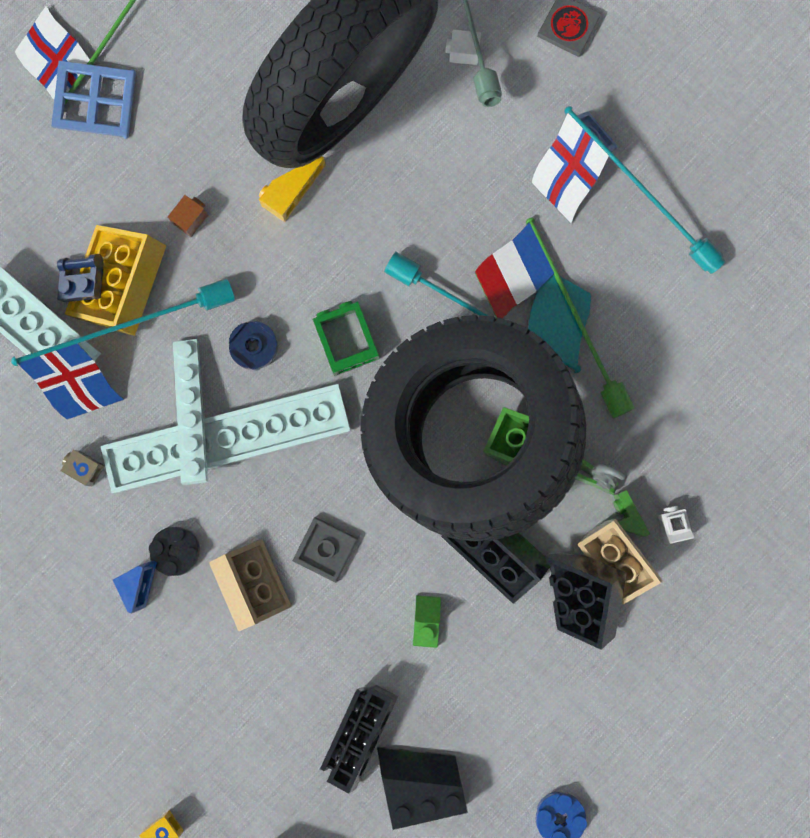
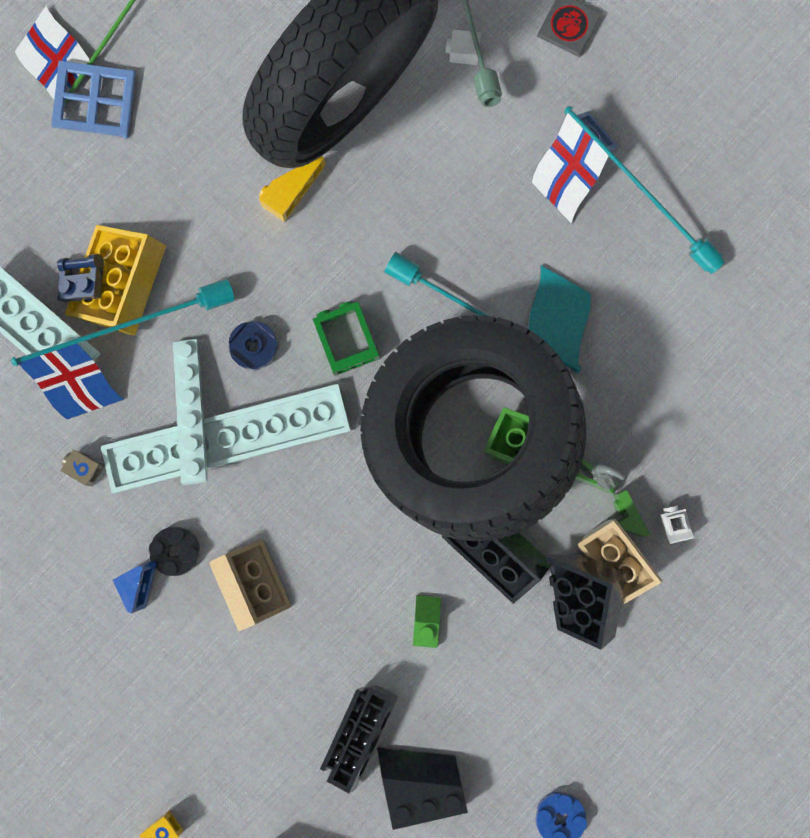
dark orange brick [167,195,208,237] -> none
dark grey tile [292,517,358,583] -> none
flag [475,218,635,419] -> none

